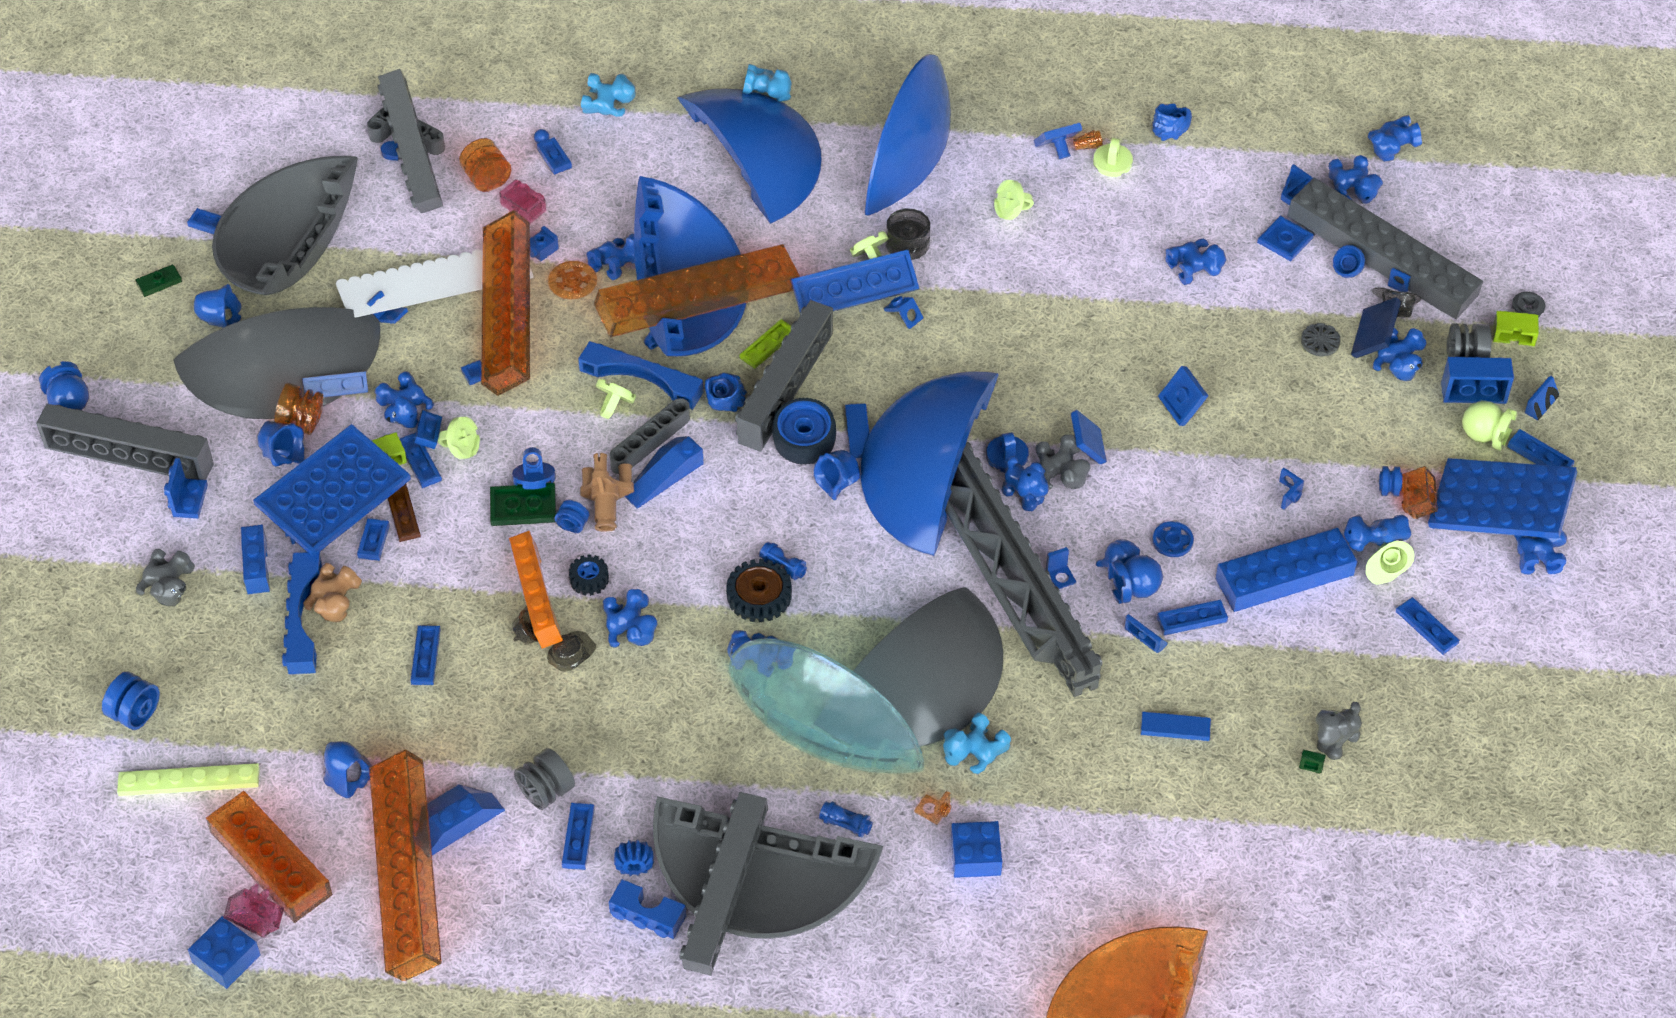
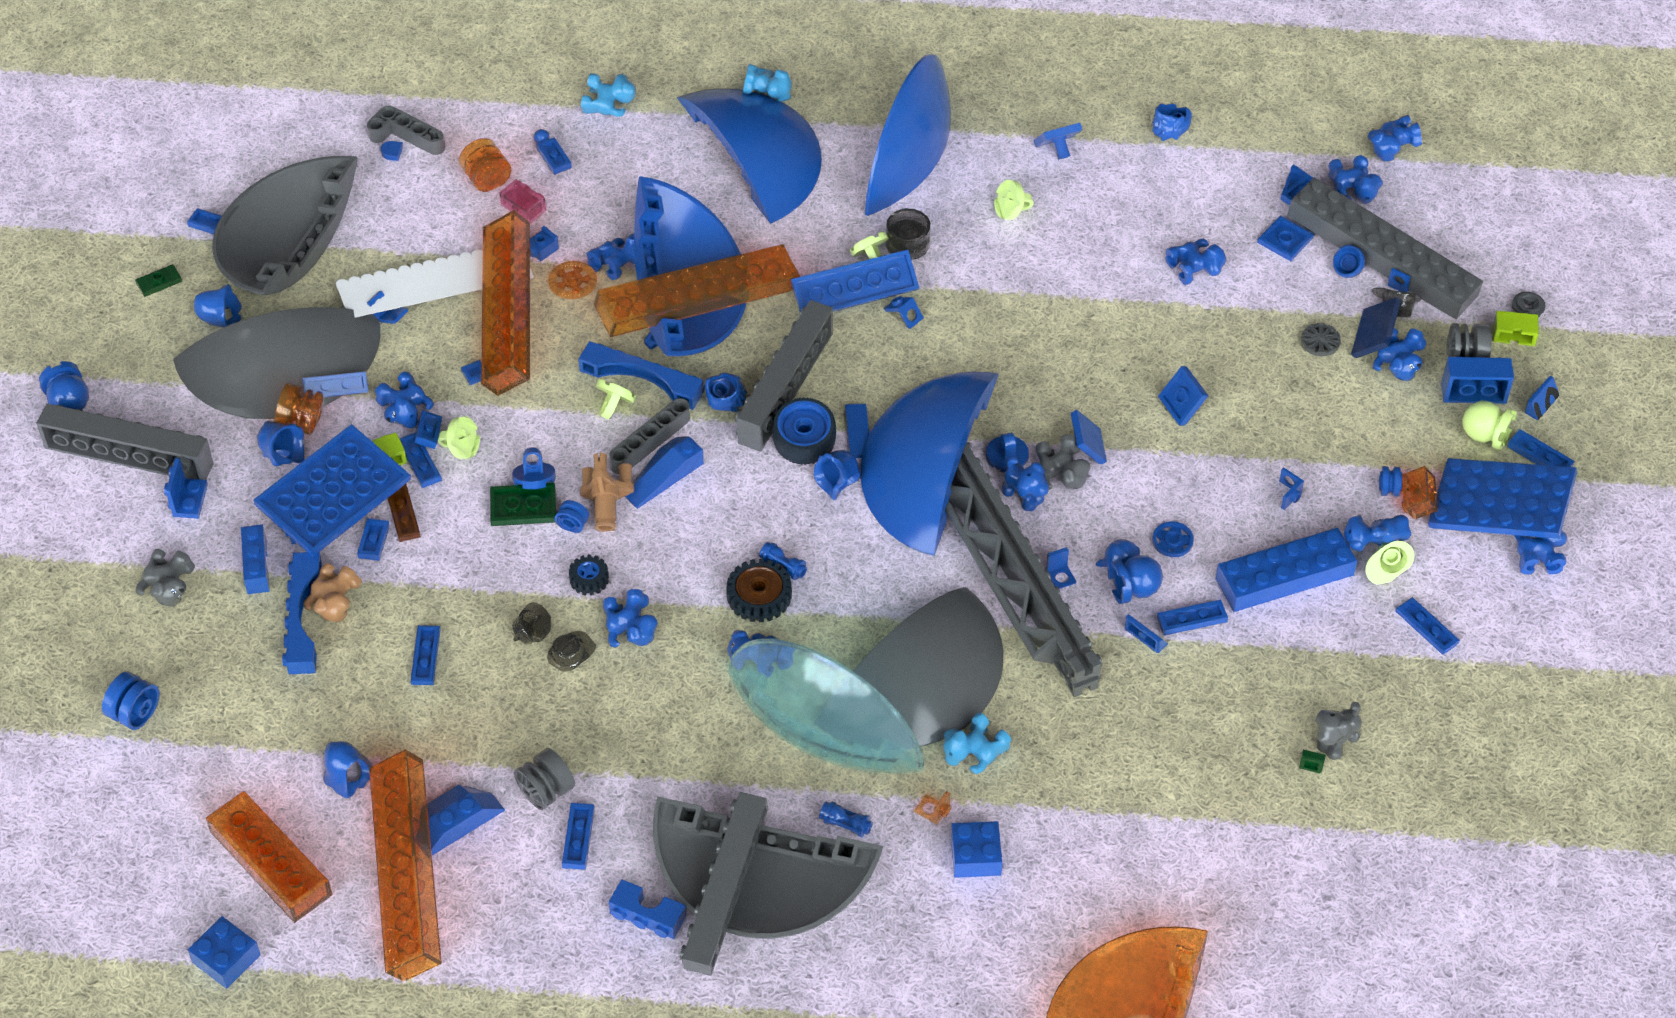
yellowish green plate [117,763,260,796] -> none
clear pink brick [223,883,284,937] -> none
dark grey brick [377,69,443,213] -> none
orange arch [509,530,563,649] -> none
blue gear [614,839,654,877] -> none
lime tile [739,319,791,369] -> none
clear orange cone [1073,130,1103,150] -> none
yellowish green tile [1093,138,1133,177] -> none
blue tile [1141,712,1211,741] -> none

